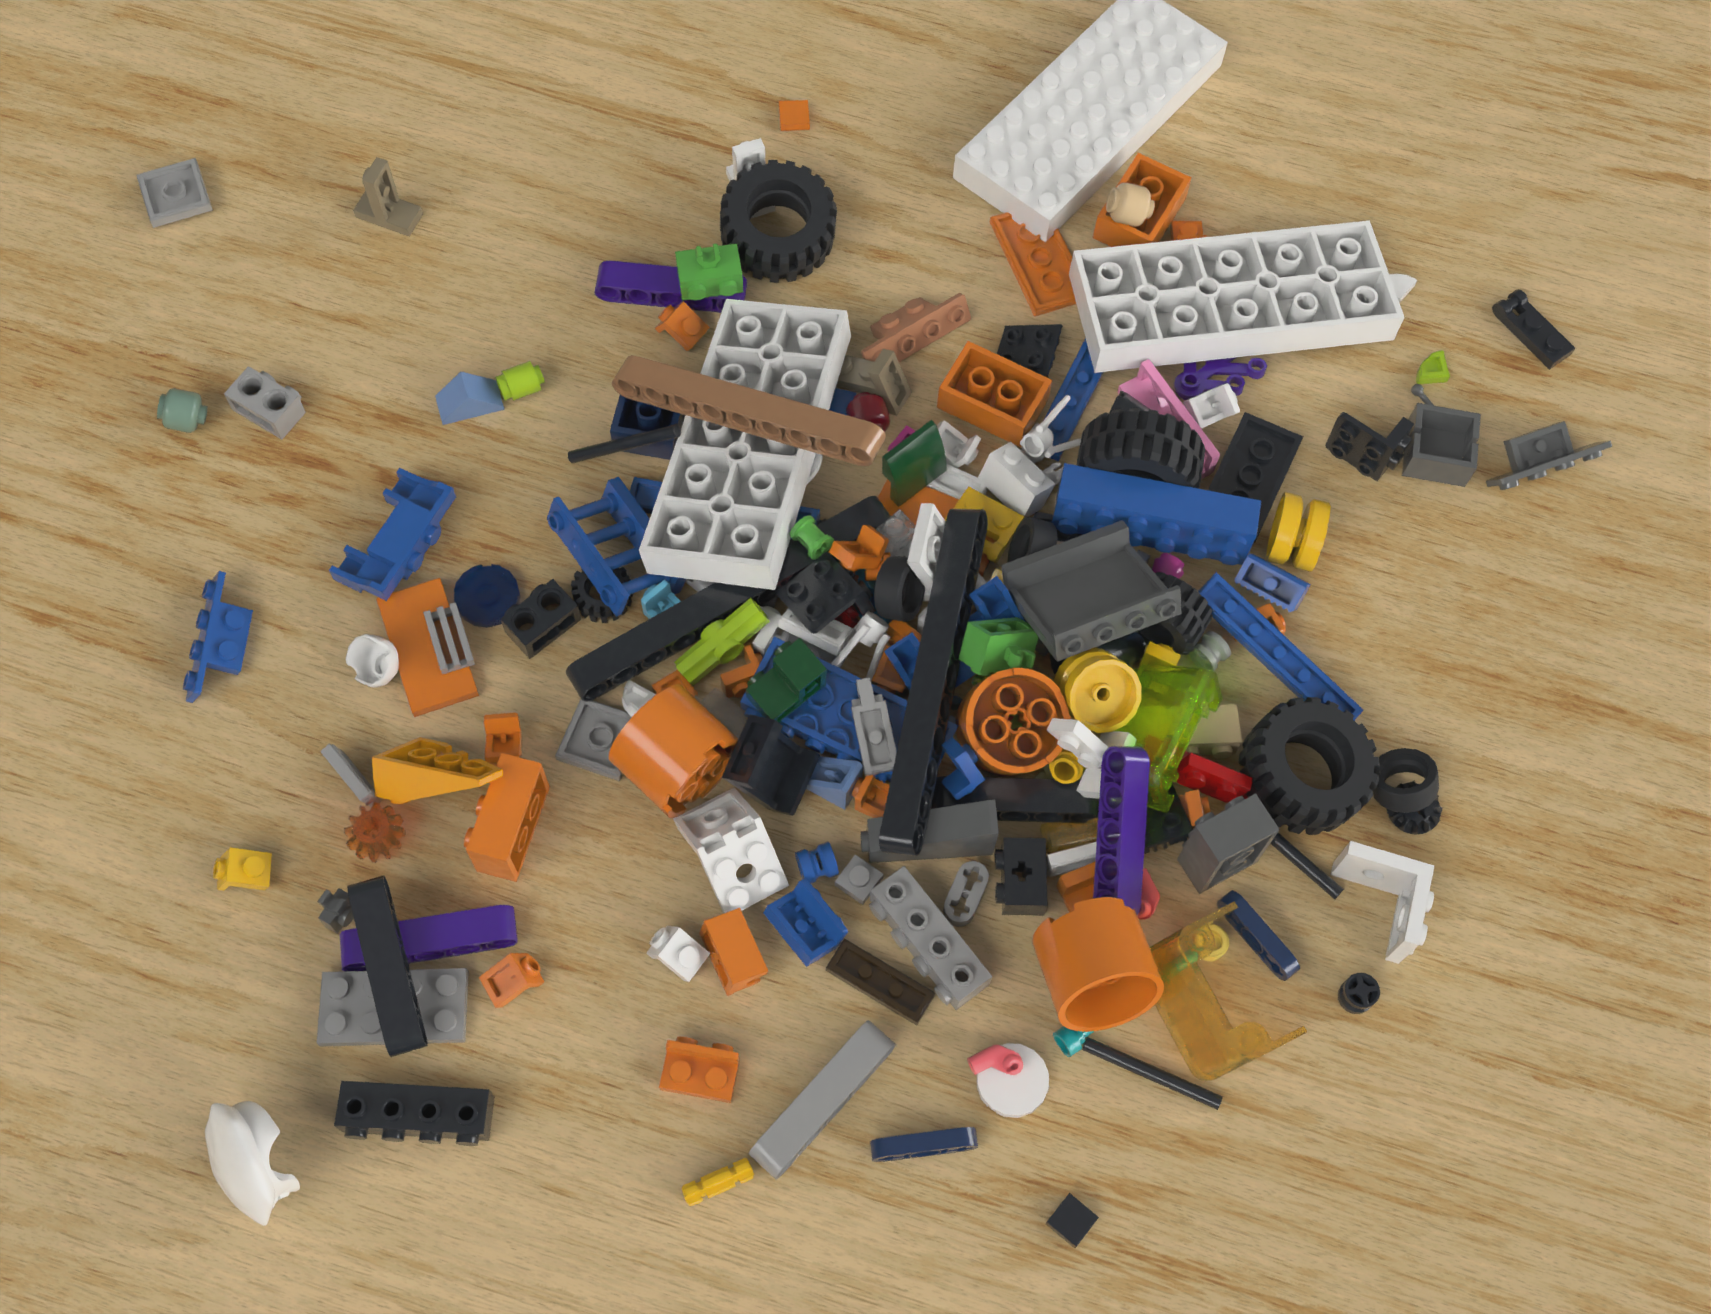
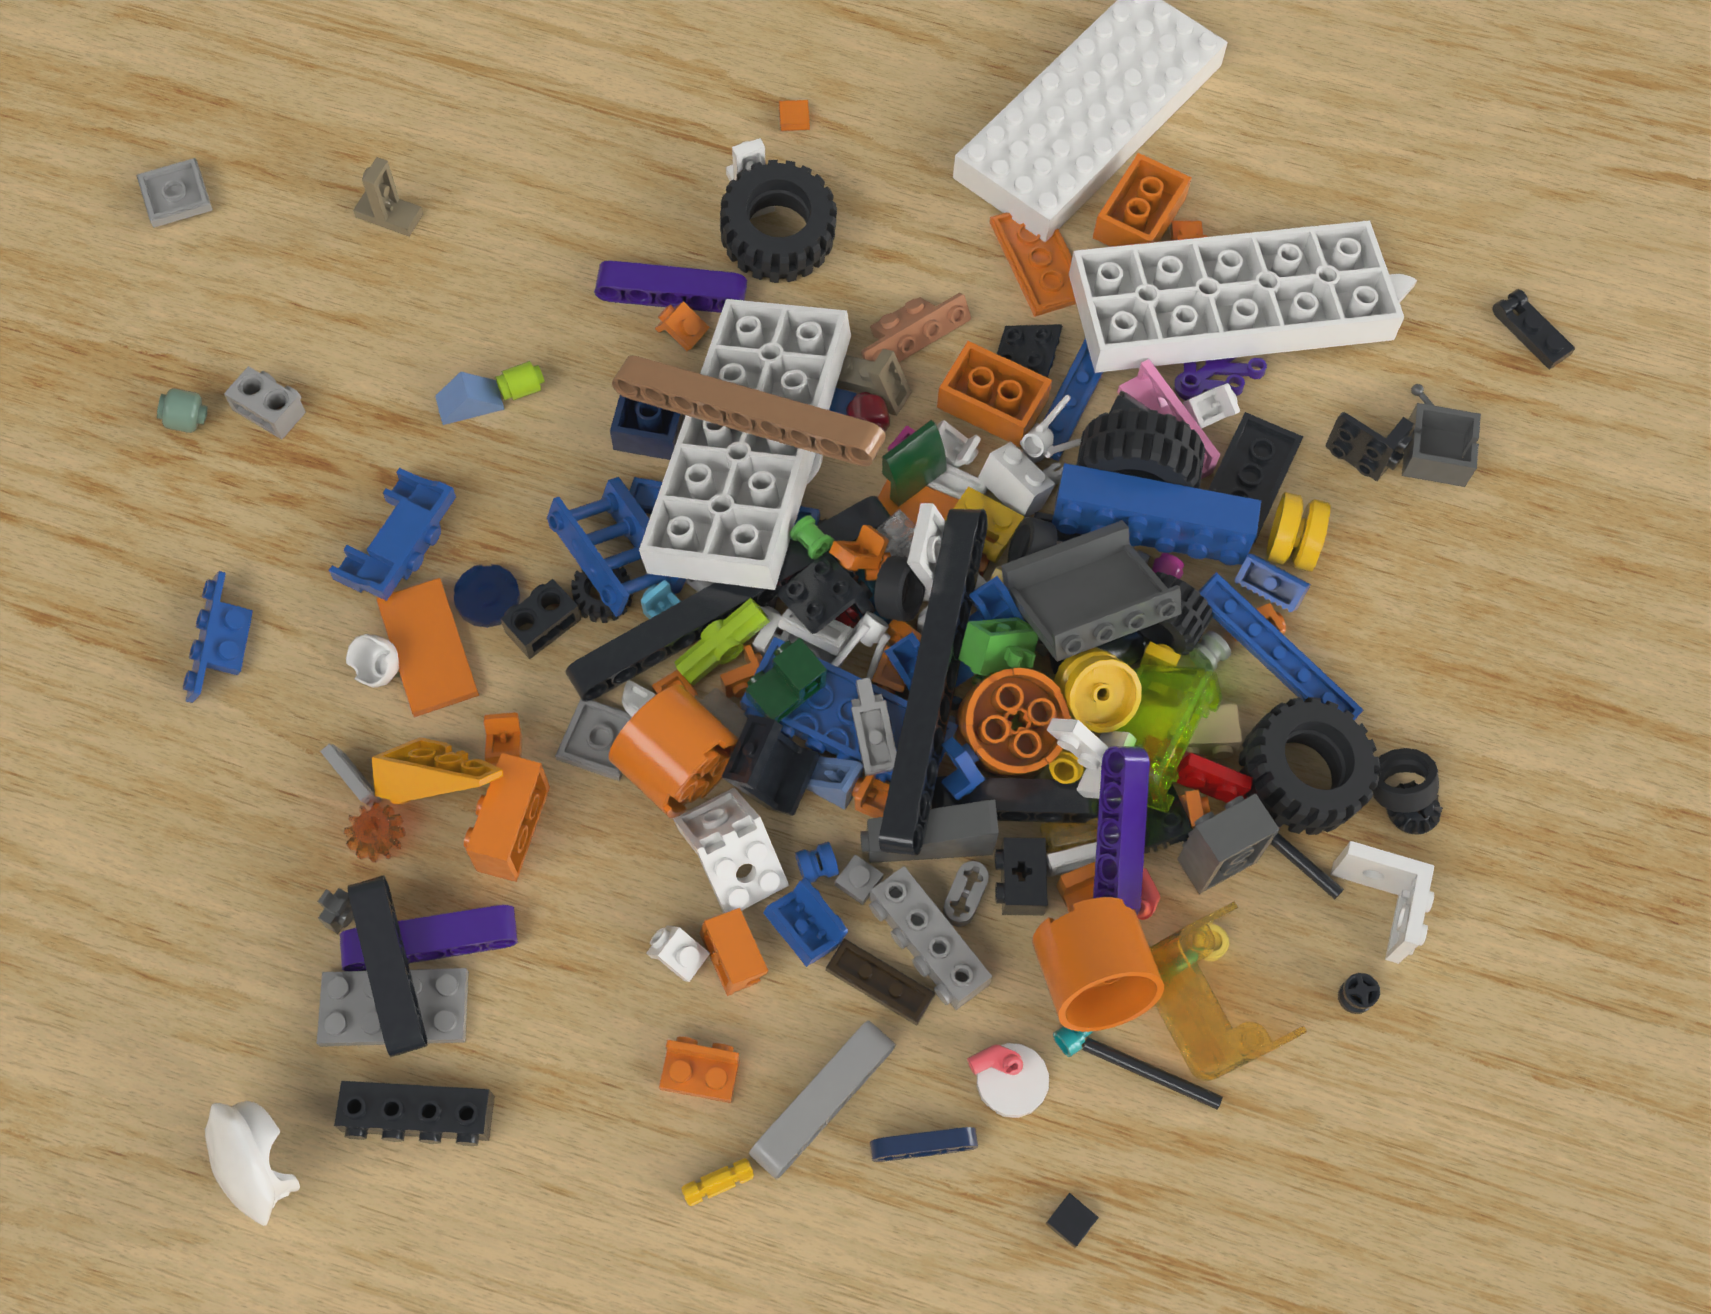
yellow bracket [213,847,272,891] -> none
light grey tile [423,602,475,674] -> none
orange bracket [479,953,544,1008] -> none
black bar [568,424,681,463] -> none
bright green brick [675,244,743,300] -> none
tan head [1106,183,1155,226] -> none
dark blue beam [1217,890,1300,981] -> none
lime tile [1416,350,1450,384] -> none
dark grey bracket [1486,421,1612,490] -> none

